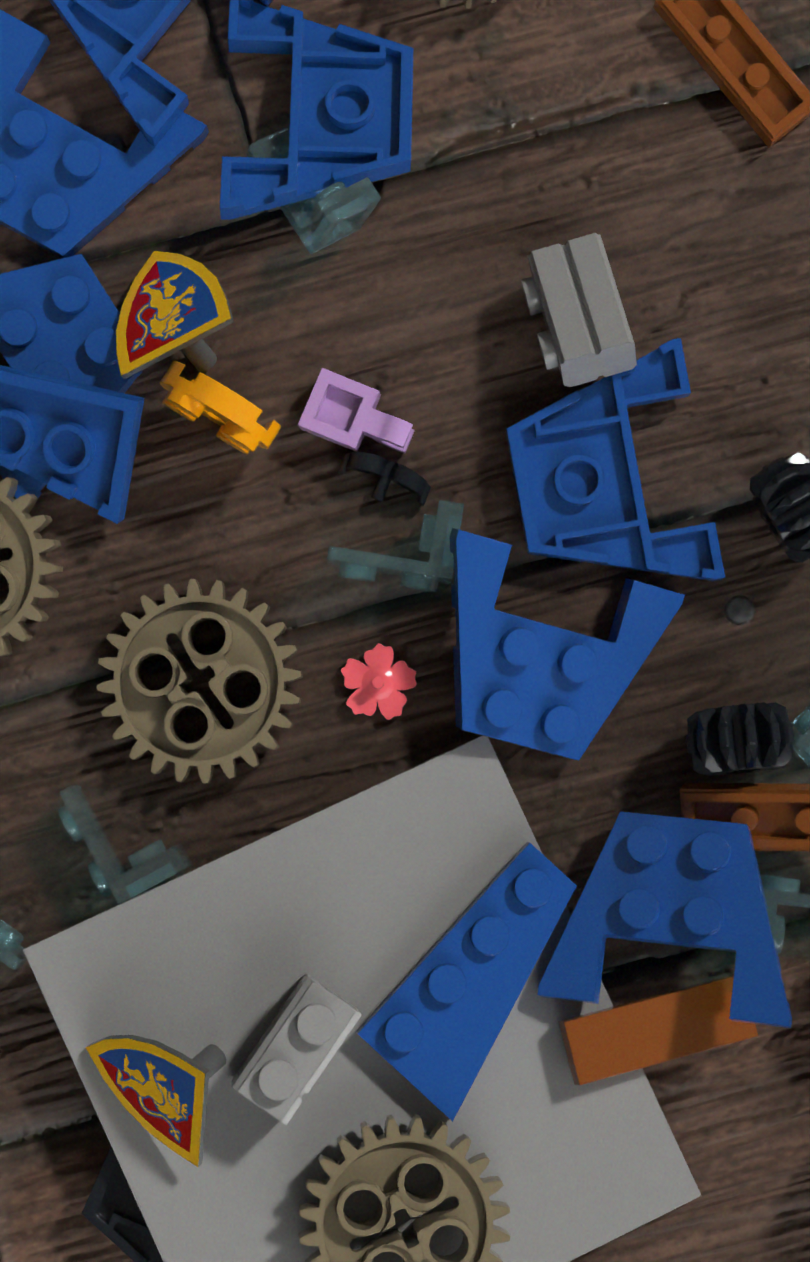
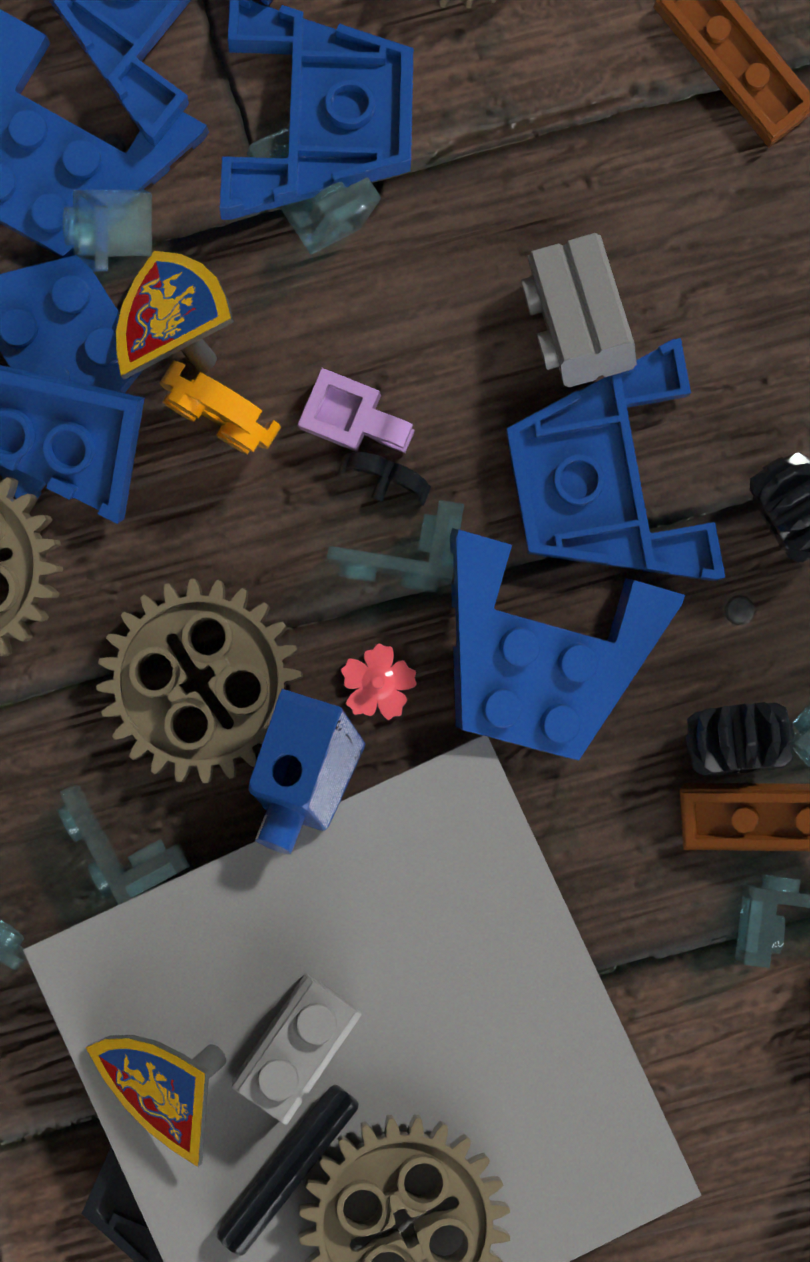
blue wing [356,842,577,1122] -> none
blue wing [537,812,792,1028] -> none
dark orange tile [558,974,758,1085] -> none
none -> clear light blue bracket [63,190,152,271]
none -> black axle [217,1085,359,1256]
none -> blue torso [249,689,366,854]

